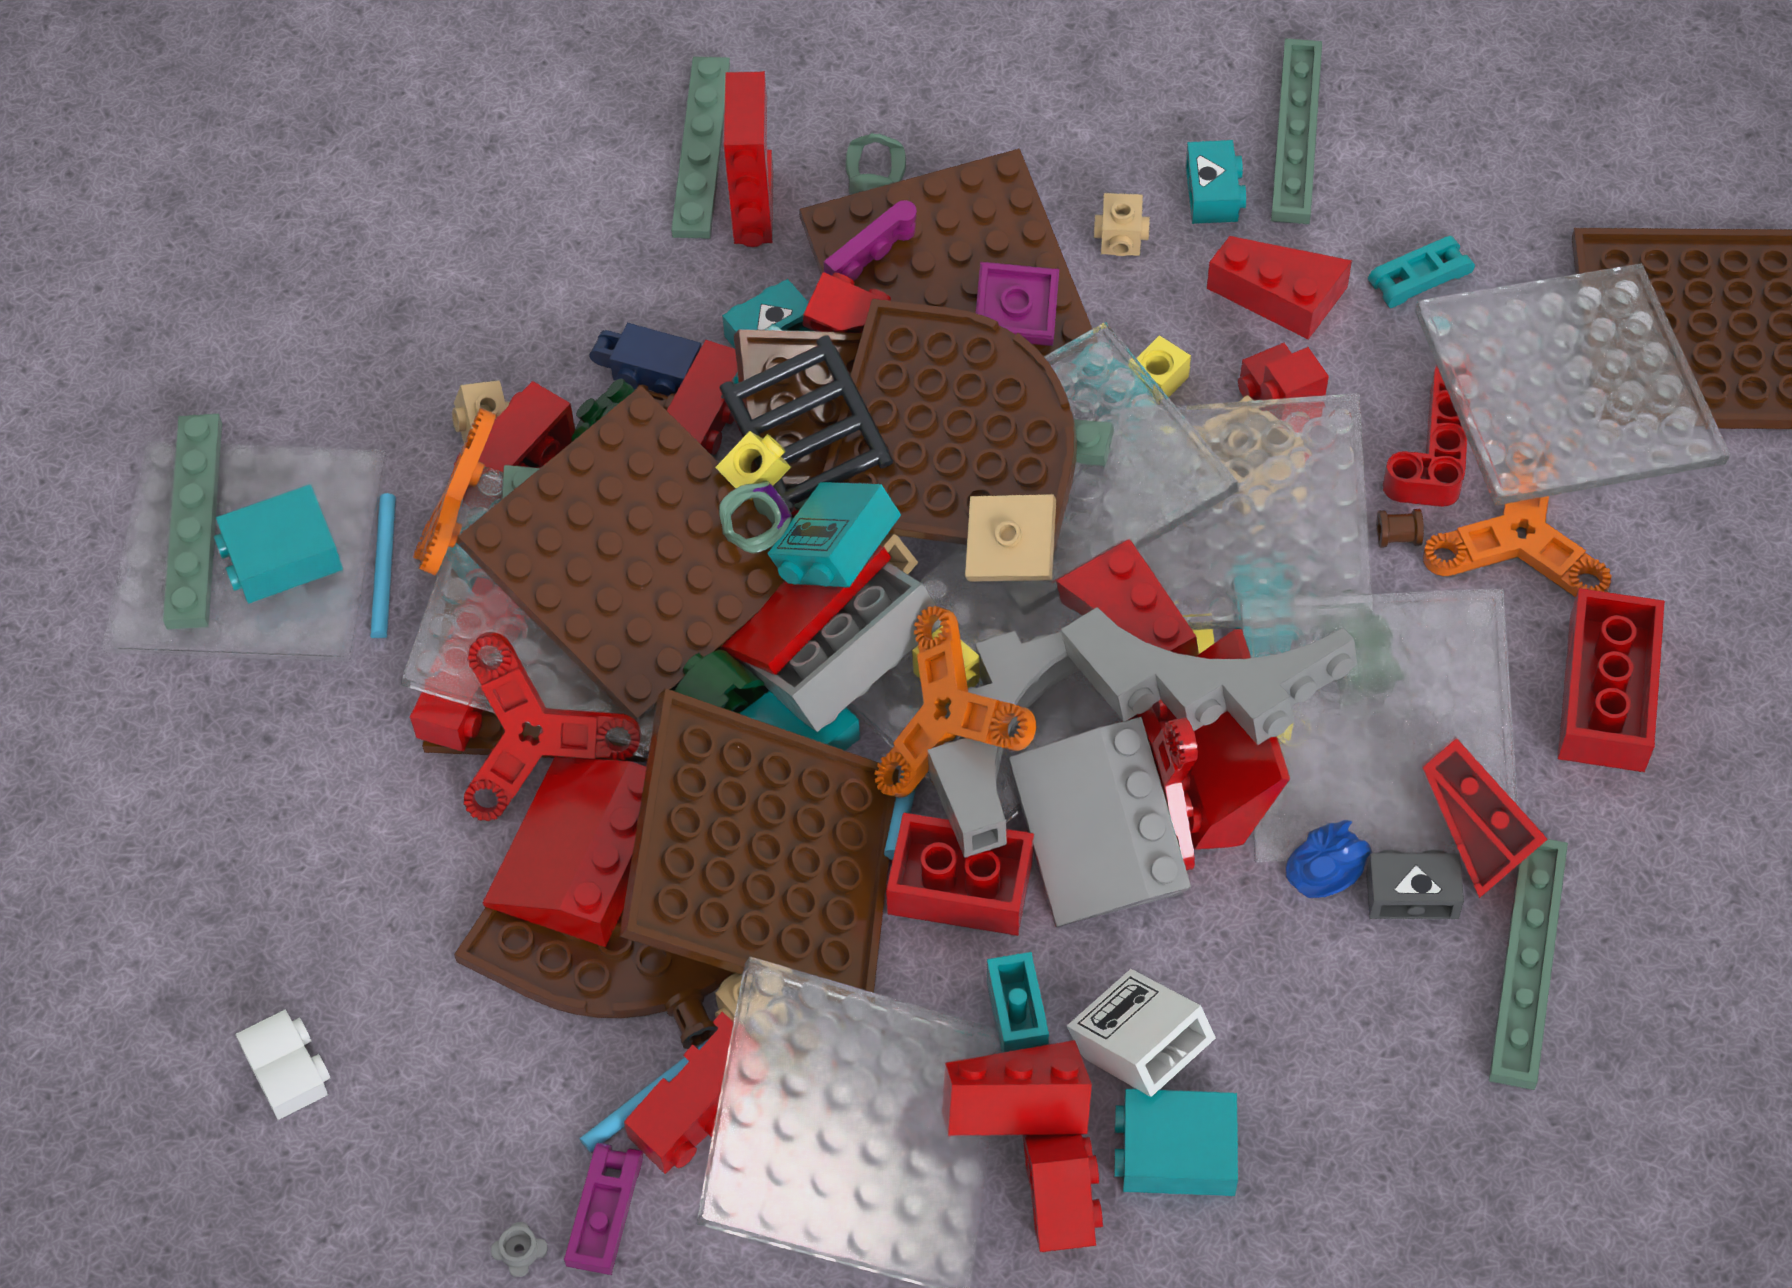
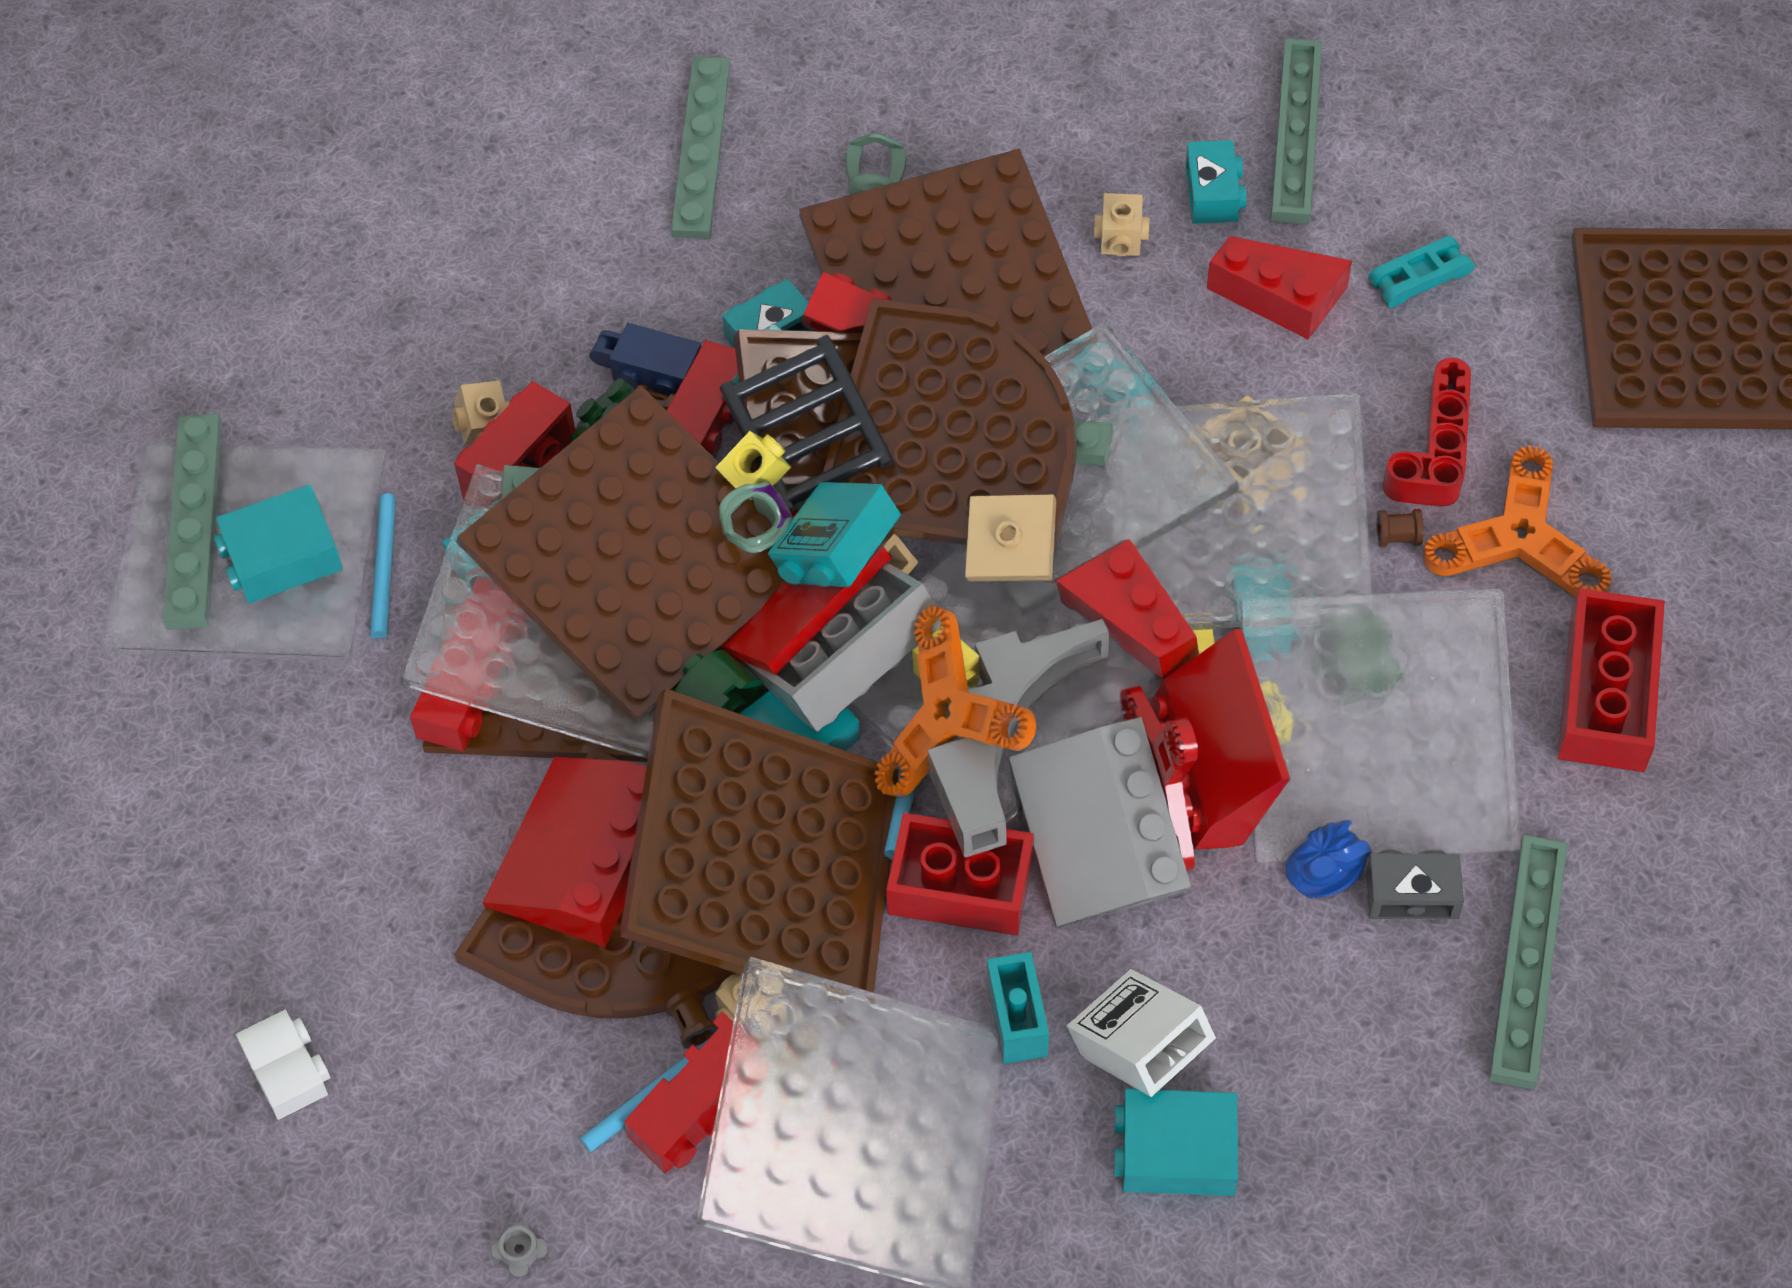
orange piece [413,408,496,575] -> none
red piece [464,632,642,821] -> none
magenta plate [564,1142,644,1275] -> none
red arch [724,71,774,247] -> none
magenta plate [824,200,917,281] -> none
red wedge [942,1040,1092,1136] -> none
magenta plate [976,262,1059,346] -> none
red brick [1023,1134,1103,1252] -> none
light grey arch [1061,607,1357,745] -> none
light yellow brick [1129,335,1191,407] -> none
red brick [1238,343,1329,433] -> none
clear plate [1414,263,1730,506] -> none
red wedge [1422,736,1548,898] -> none

